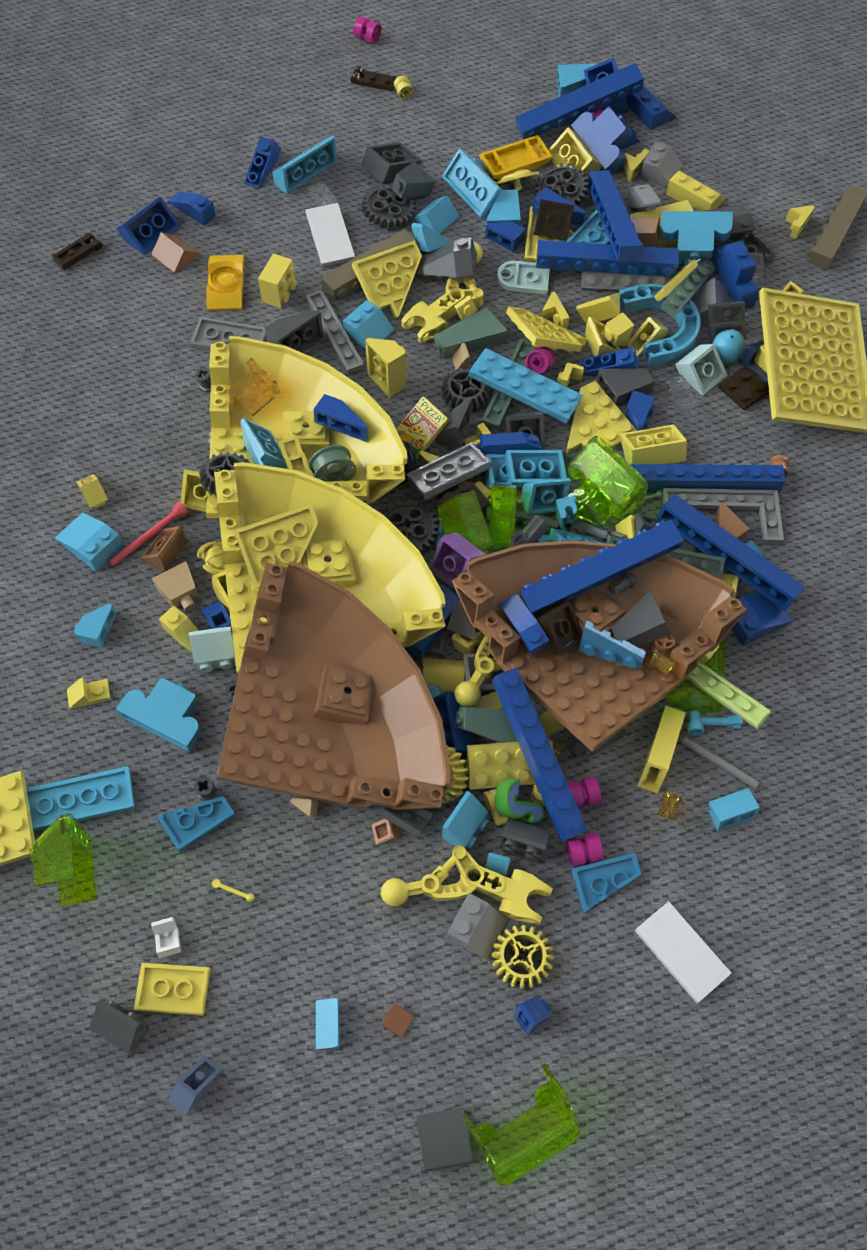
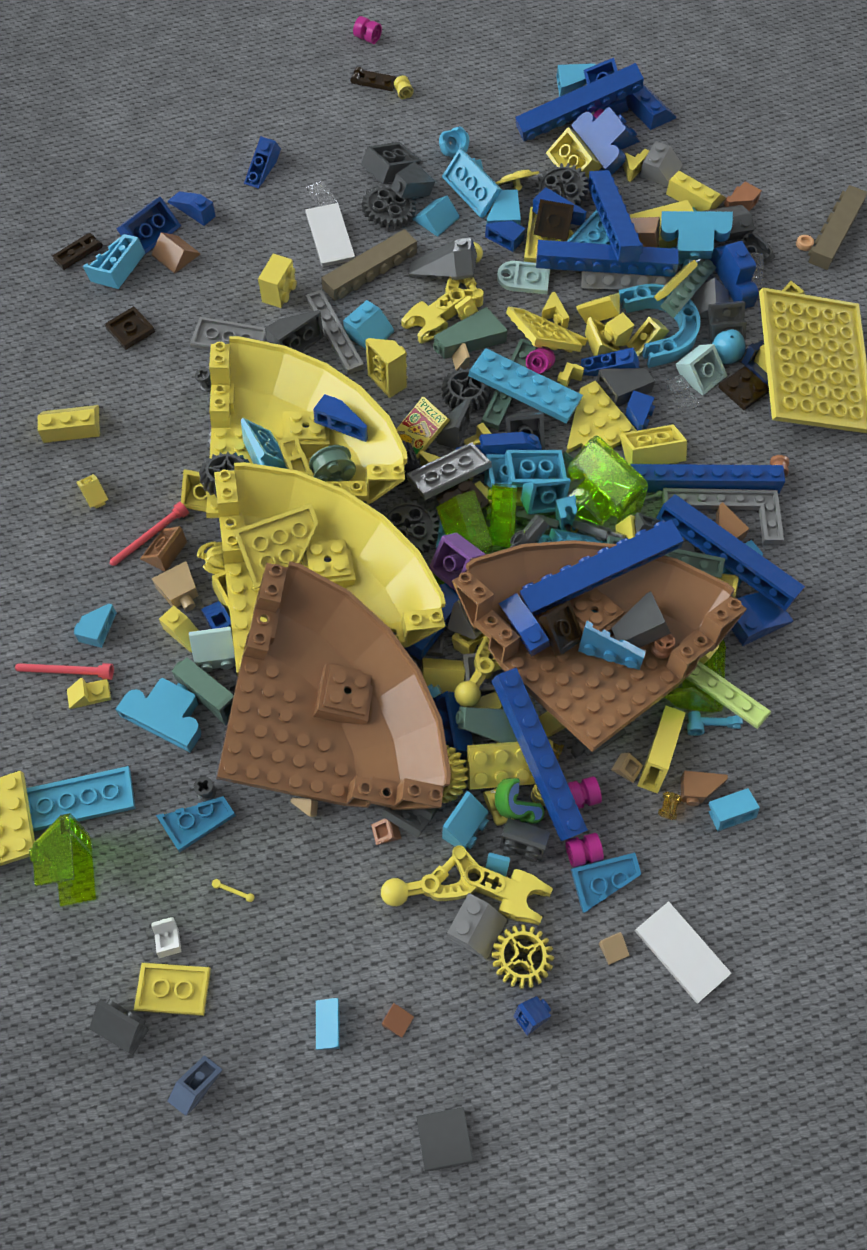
medium azure slope [55,513,124,571] -> none
yellow slope [207,255,244,311] -> none
clear yellow bracket [229,358,281,416] -> none
medium azure slope [273,136,337,194] -> none
light yellow wing [352,240,422,319] -> none
medium azure slope [411,223,452,252] -> none
clear neon green windscreen [462,1063,580,1186] -> none
yellow slope [479,135,553,180] -> none
dark grey pin [609,573,636,596] -> none
light grey slope [628,184,662,211] -> none
clear yellow bush [649,650,678,677] -> none
light grey bar [681,736,760,789] -> none
light yellow slope [785,205,815,239] -> none
none -> coral piece [15,663,114,680]
none -> light yellow slope [38,405,100,443]
none -> medium azure wedge [83,234,145,289]
none -> dark brown plate [104,306,155,350]
none -> sand green slope [172,657,234,725]
none -> medium azure piece [439,126,470,158]
none -> tan slope [599,932,630,965]
none -> tan slope [611,753,643,783]
none -> medium nougat slope [680,771,728,806]
none -> nougat slope [724,182,762,211]
none -> light nougat tile [796,235,814,251]

